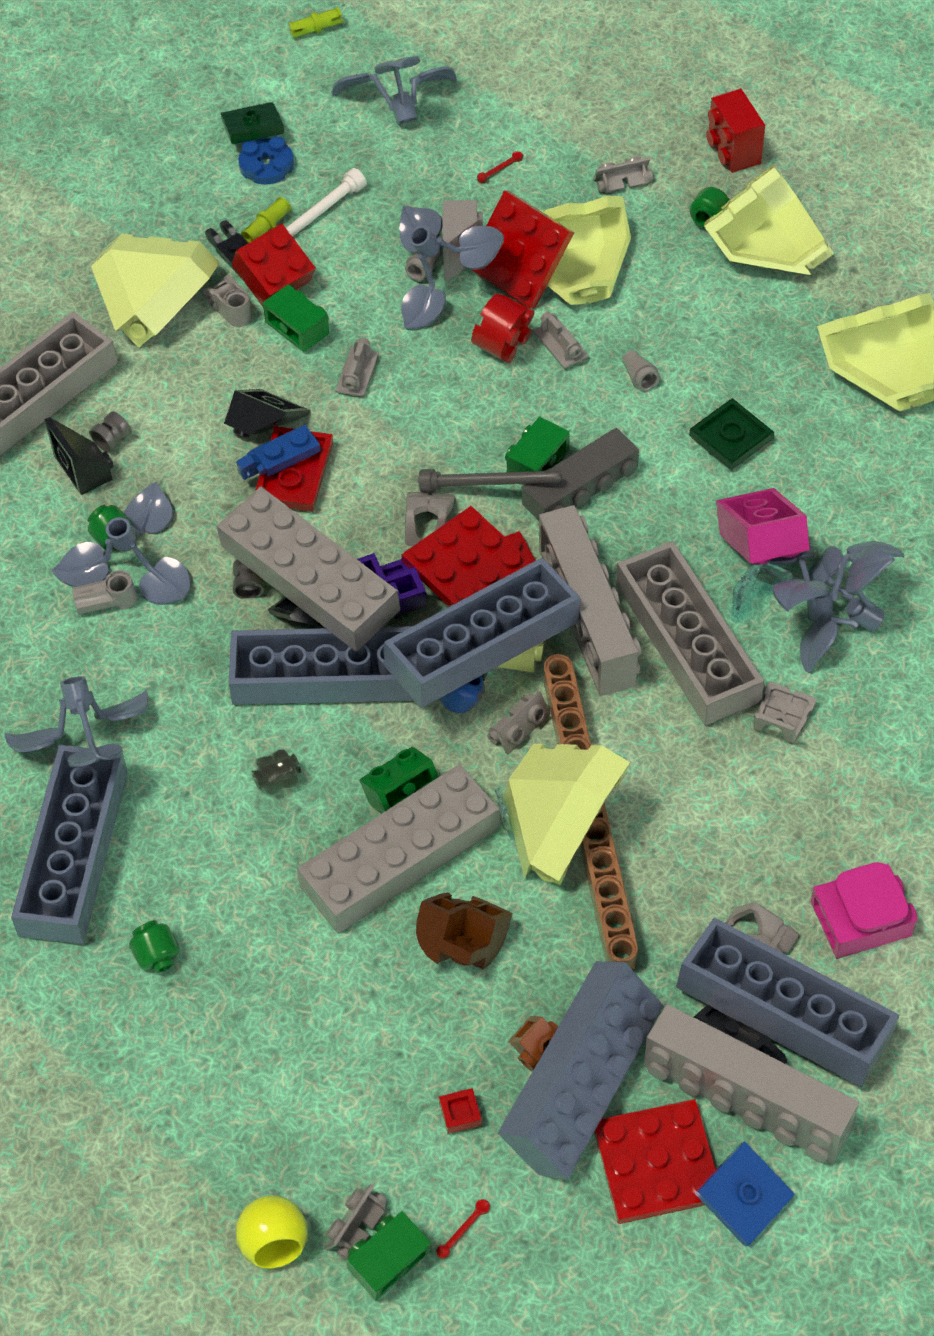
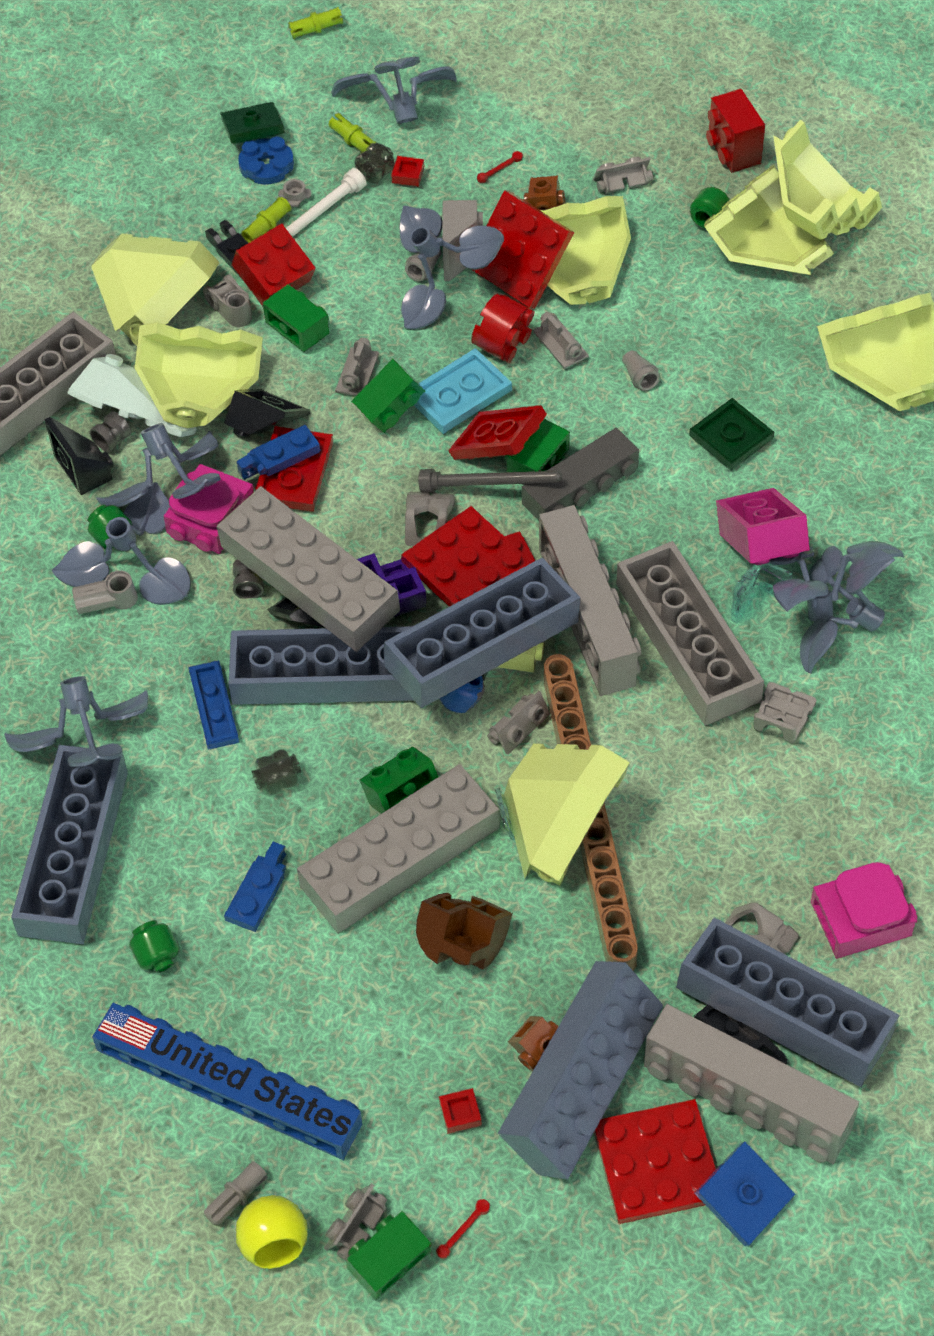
none -> light aqua wedge [68,354,197,437]
none -> blue brick [92,1002,362,1160]
none -> sand blue plant [96,423,221,507]
none -> yellowish green panel [135,322,263,429]
none -> dark pink brick [164,464,254,554]
none -> blue tile [188,660,239,750]
none -> light grey axle [204,1161,268,1225]
none -> blue hinge [224,841,286,932]
none -> light grey plate [278,179,312,207]
none -> lime pin [328,113,379,158]
none -> green brick [352,359,426,433]
none -> clear smoke piece [354,143,395,184]
none -> red plate [391,156,425,187]
none -> medium azure plate [414,348,512,434]
none -> red plate [448,405,547,460]
none -> dark orange brick [524,175,565,210]
none -> yellowish green panel [773,120,882,239]

